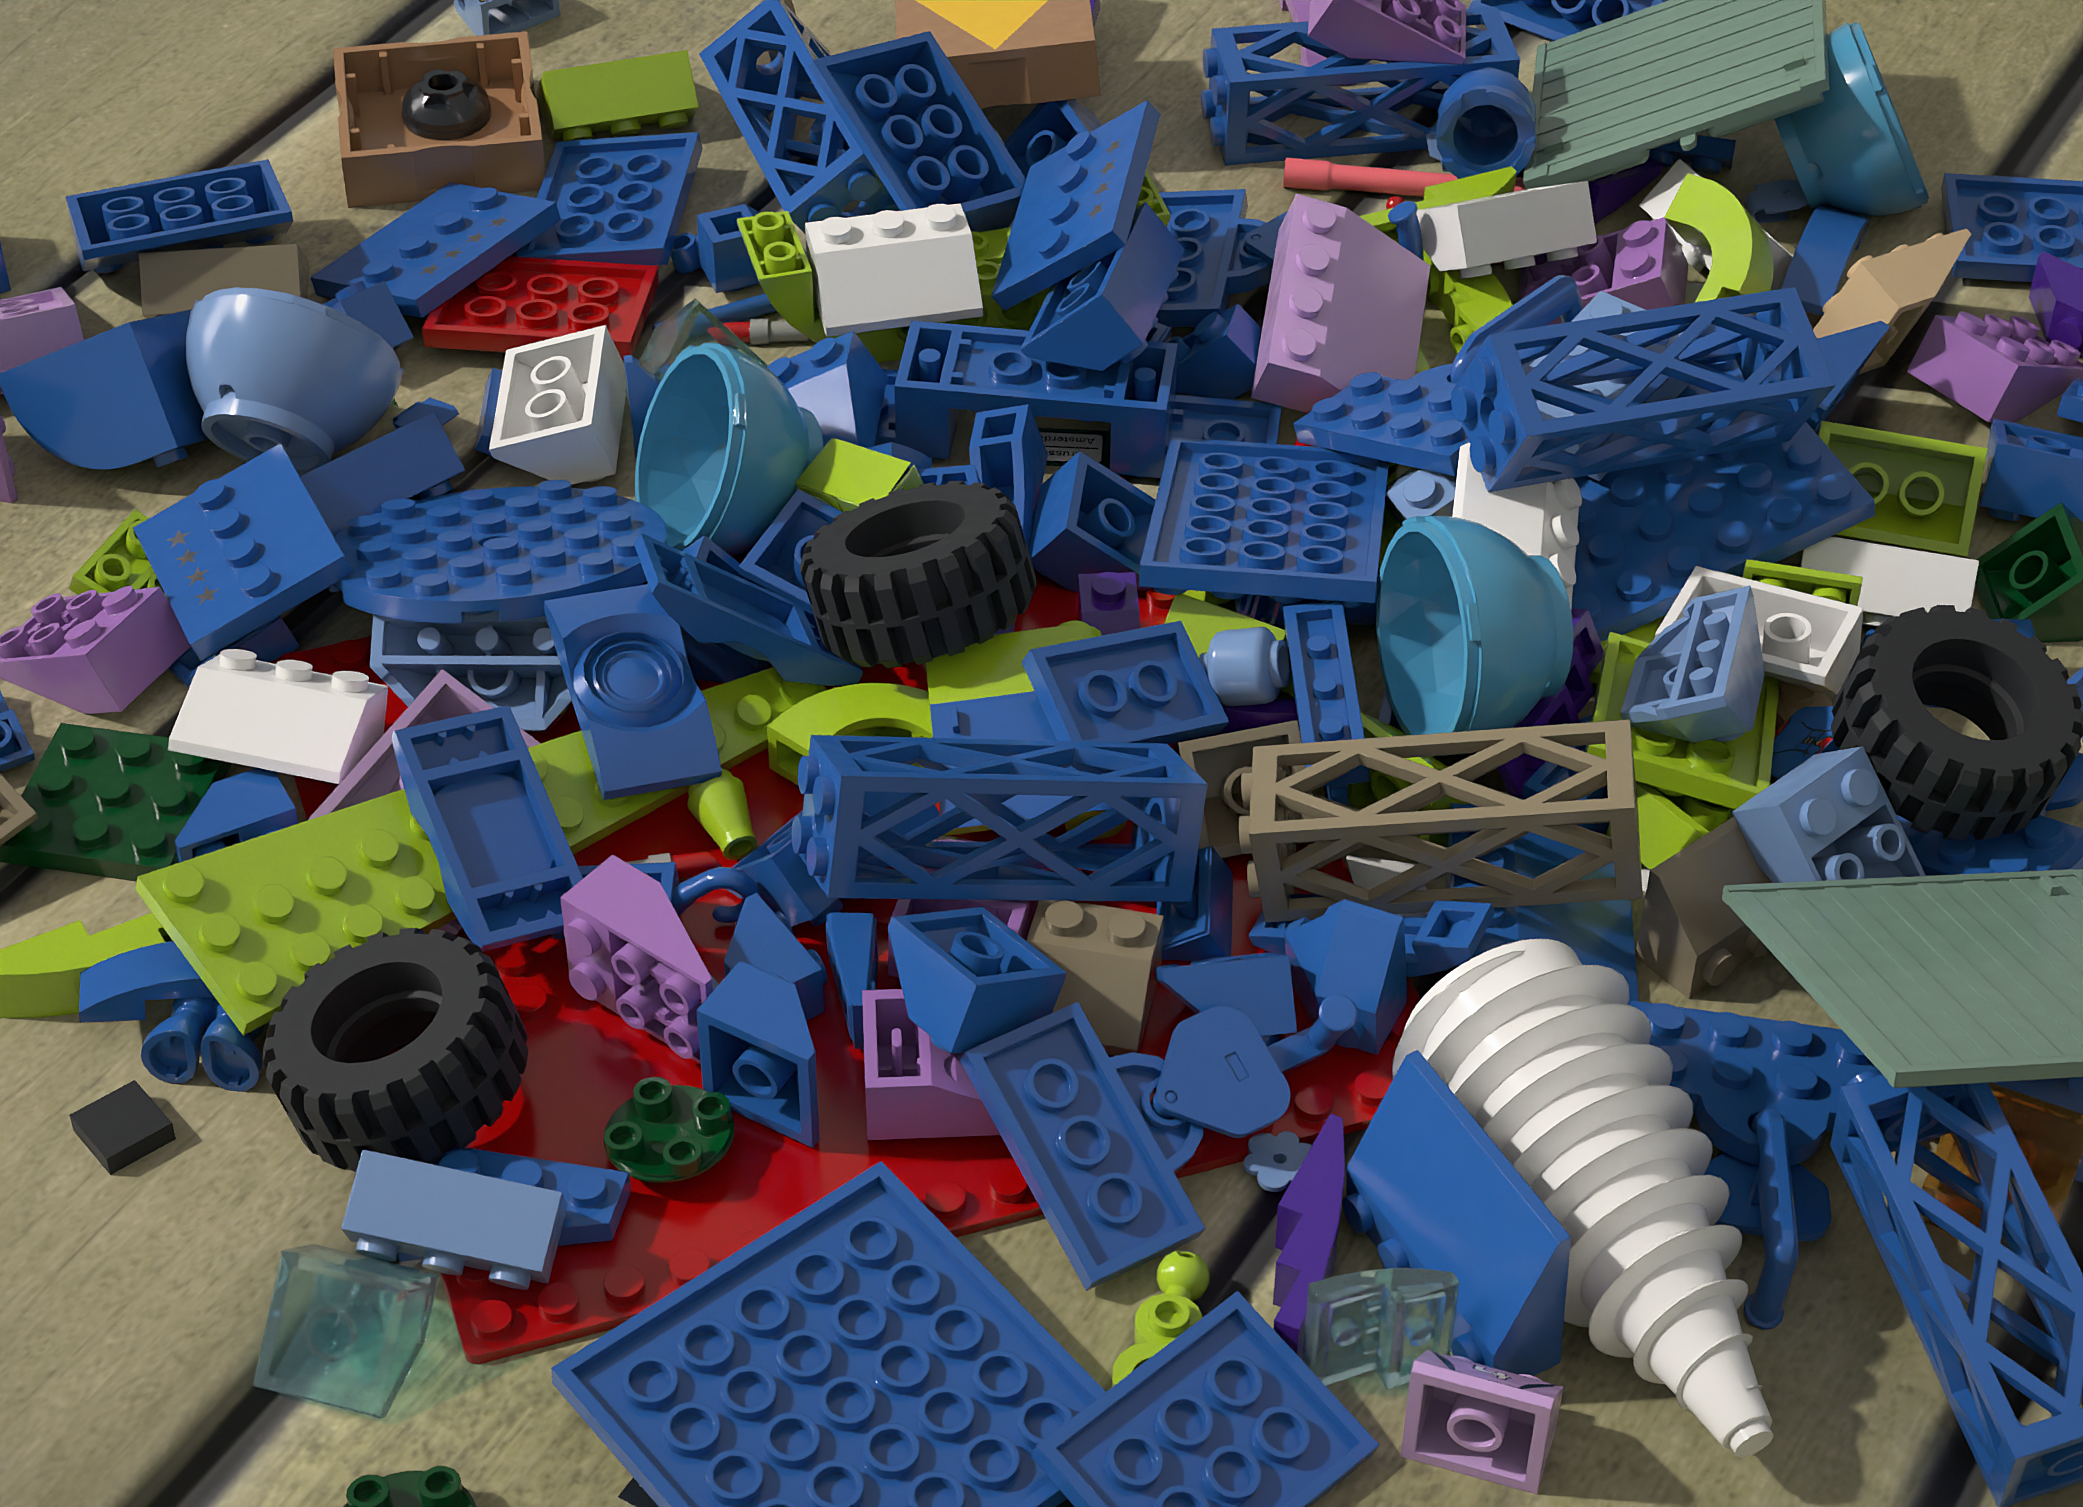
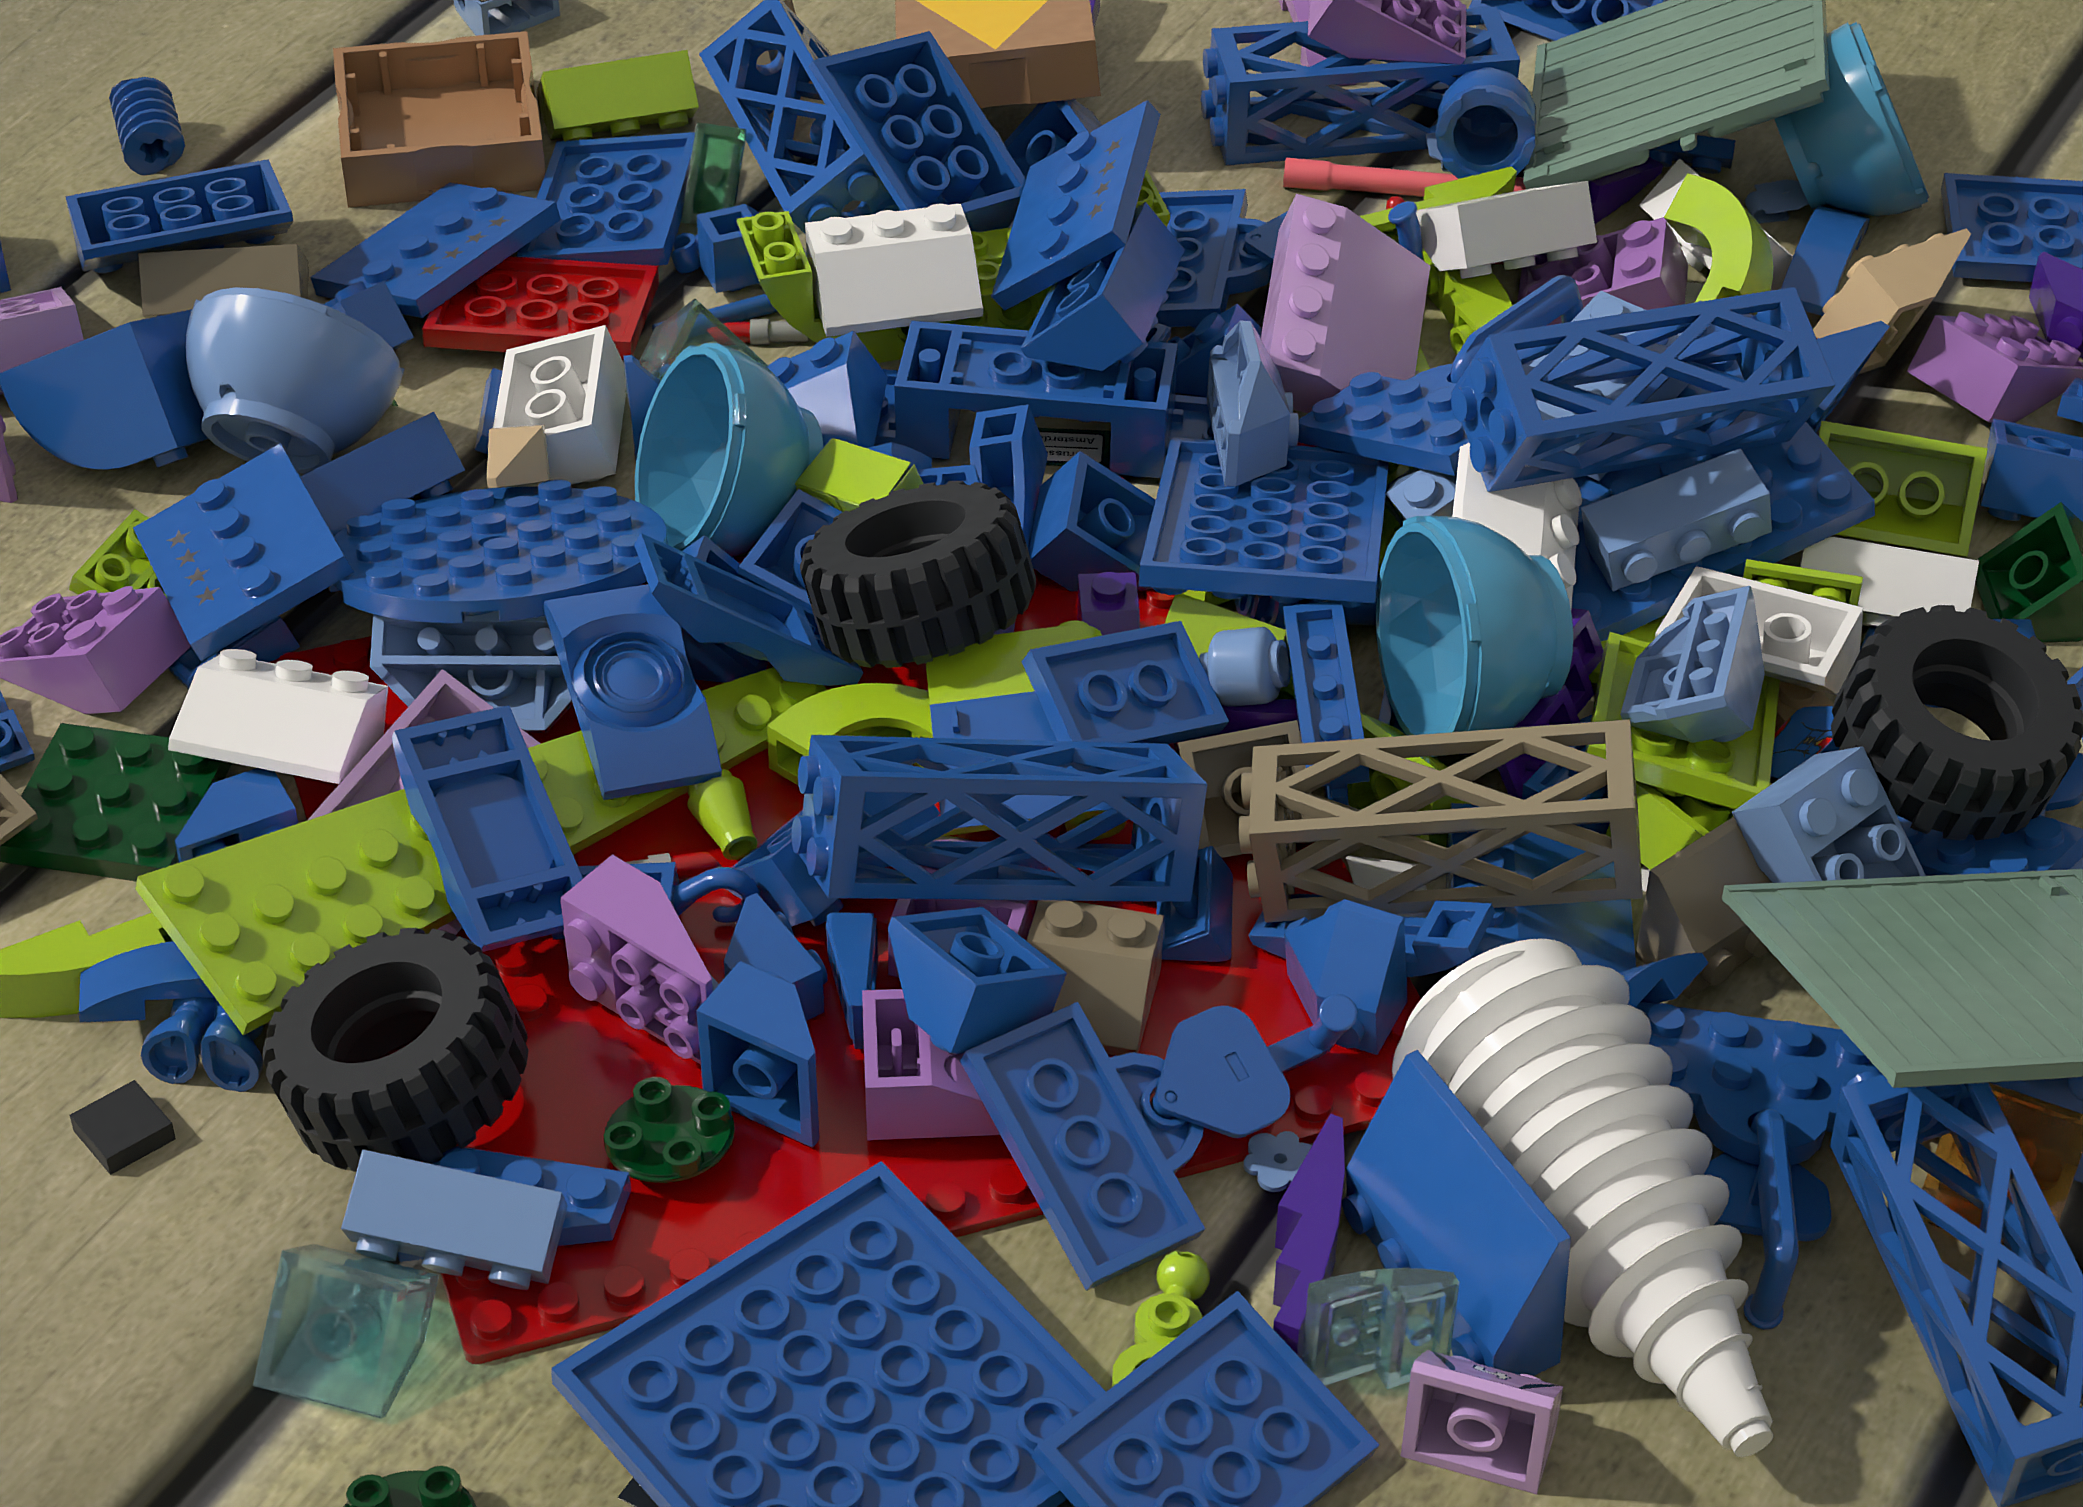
blue piece [392,397,459,429] -> none
black piece [402,69,491,140] -> none
blue slope [1154,952,1297,1047] -> none
none -> blue piece [109,77,185,176]
none -> tan slope [487,425,551,488]
none -> clear green slope [681,122,747,228]
none -> medium blue wedge [1206,321,1299,486]
none -> medium blue brick [1581,448,1772,591]
none -> blue slope [1620,953,1709,1007]

